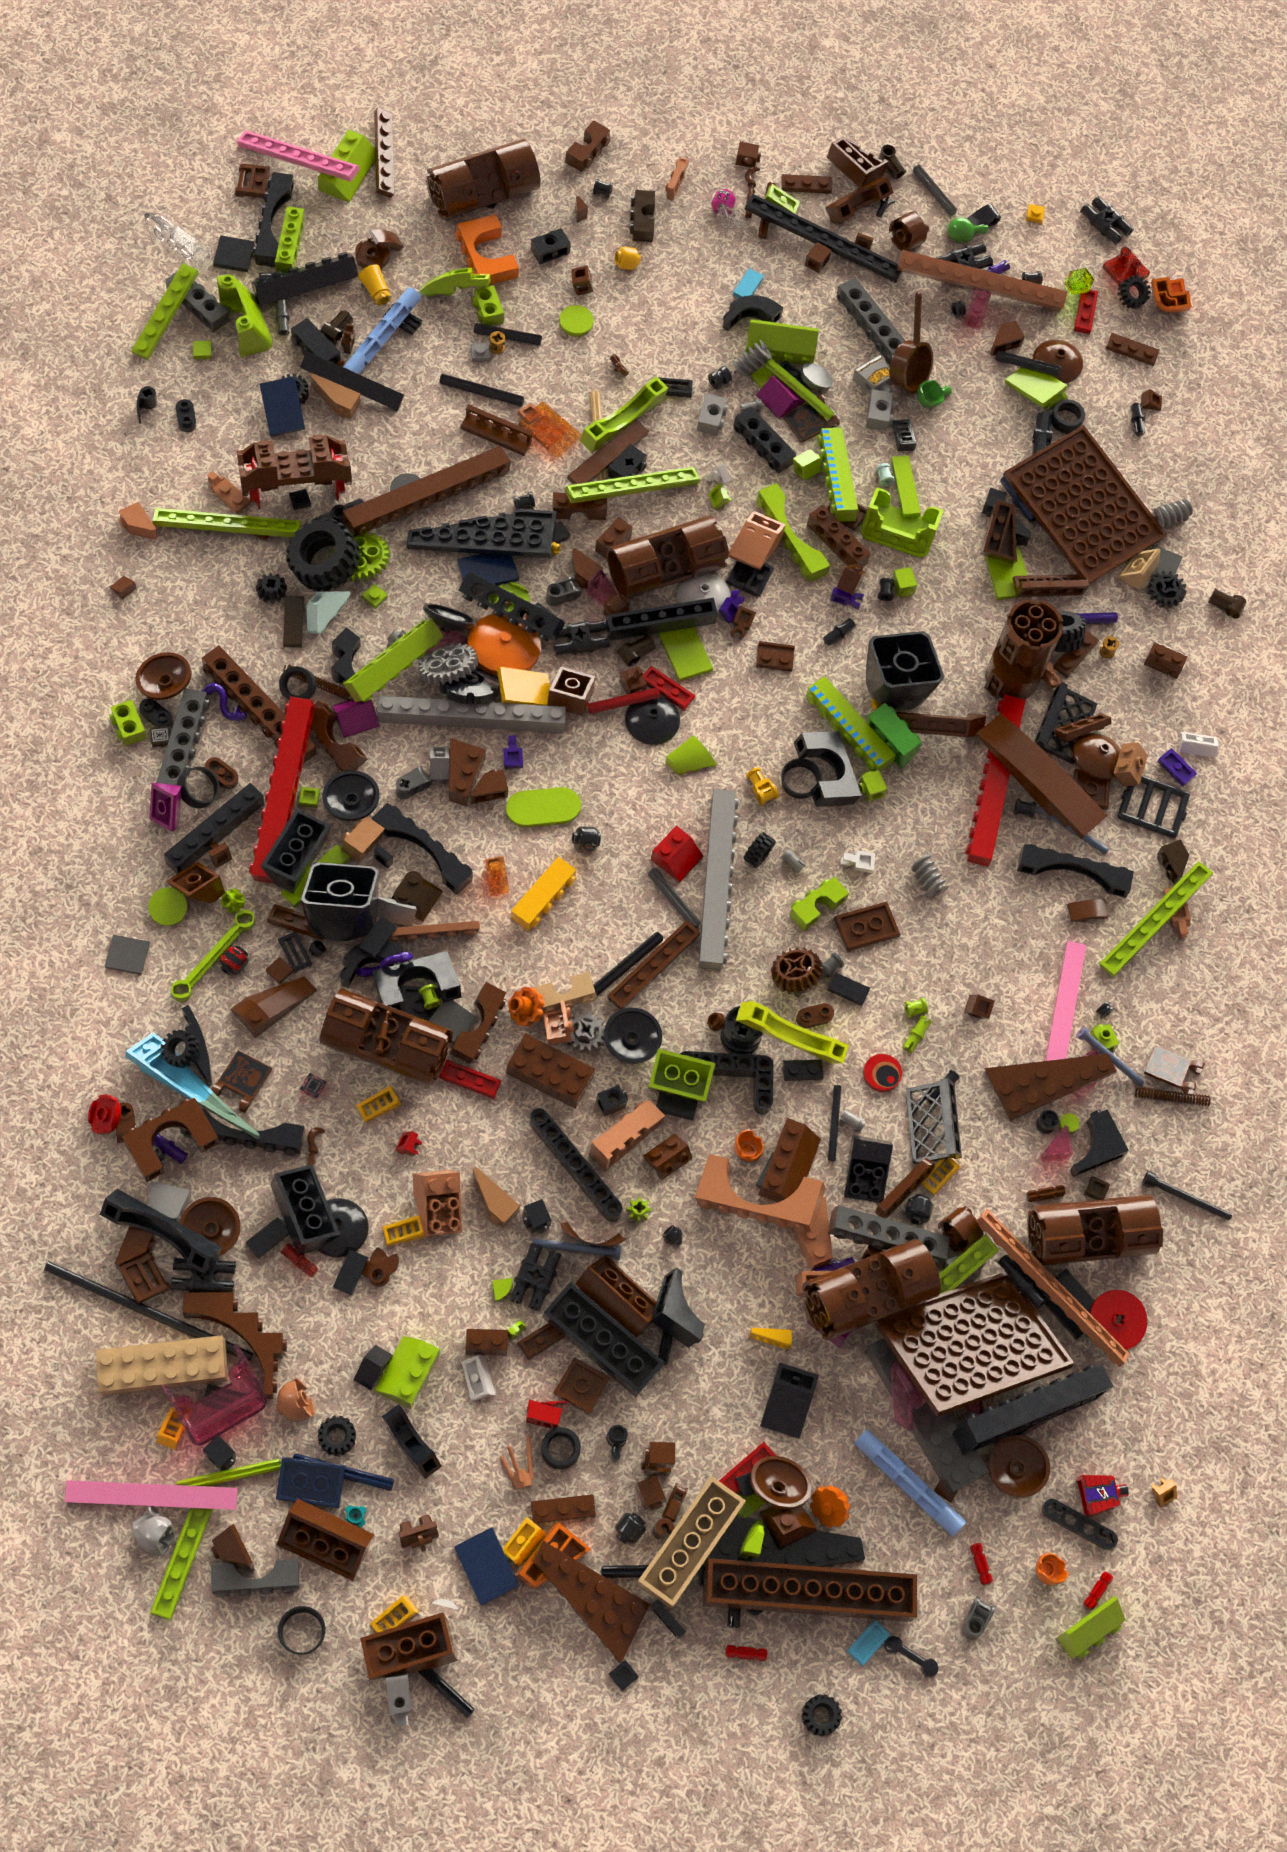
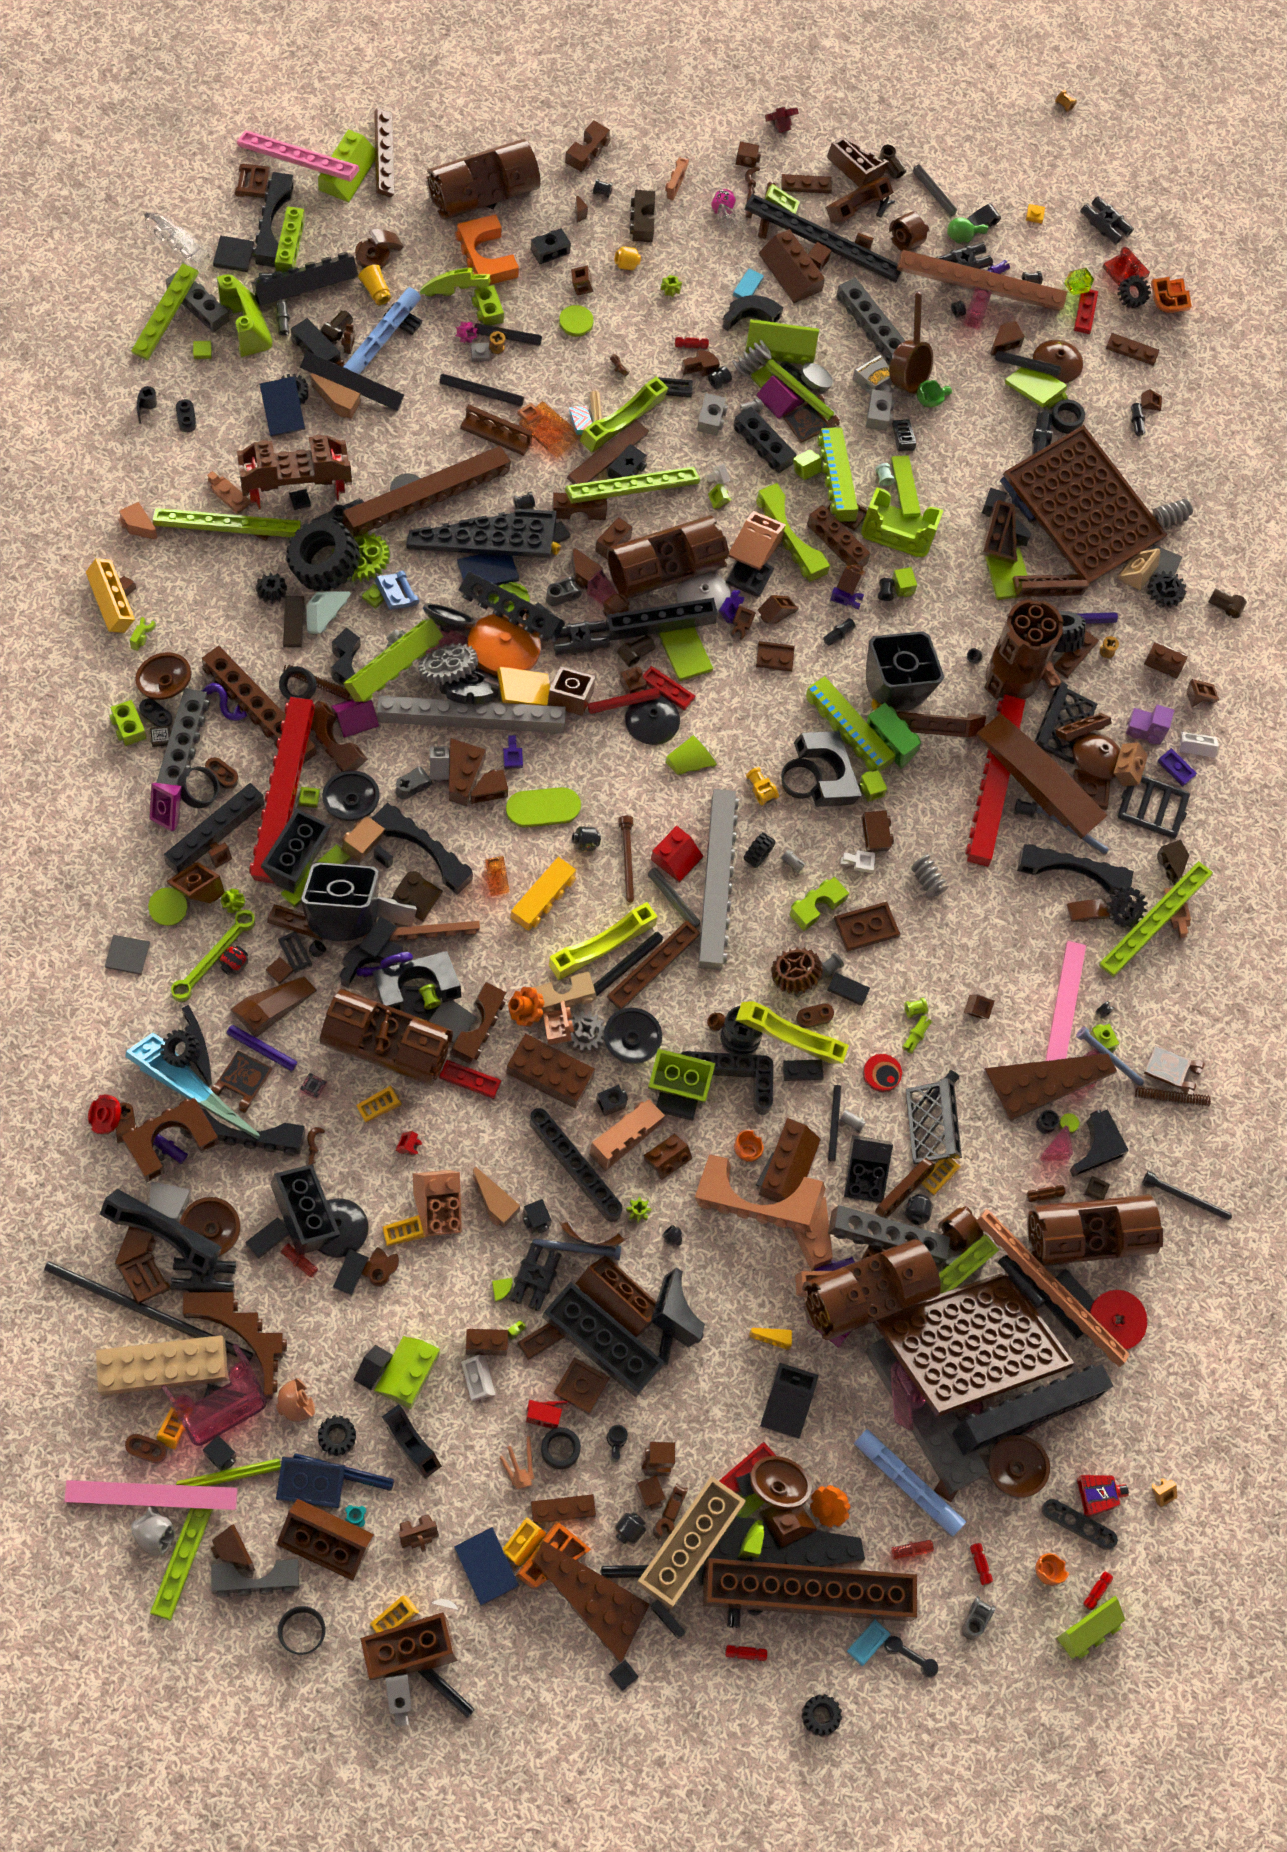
none -> yellow brick [85,559,135,633]
none -> reddish brown plate [125,1434,167,1463]
none -> lime plate [129,617,156,651]
none -> dark purple axle [227,1025,297,1071]
none -> medium blue plate [375,571,420,610]
none -> dark pink gear [455,322,478,343]
none -> neon yellow arch [548,902,658,981]
none -> tile [569,406,592,435]
none -> reddish brown piece [618,815,634,903]
none -> lime gear [660,275,682,297]
none -> red axle [675,337,709,349]
none -> reddish brown brick [681,350,720,377]
none -> reddish brown slope [758,595,799,624]
none -> reddish brown slope [759,229,825,303]
none -> dark red plant [765,107,799,133]
none -> reddish brown brick [861,810,894,852]
none -> clear red axle [891,1540,934,1560]
none -> black hinge [967,648,983,663]
none -> pearl gold bush [1055,90,1077,112]
none -> black gear [1106,887,1148,928]
none -> medium lavender brick [1126,705,1174,745]
none -> reddish brown slope [1187,679,1219,707]

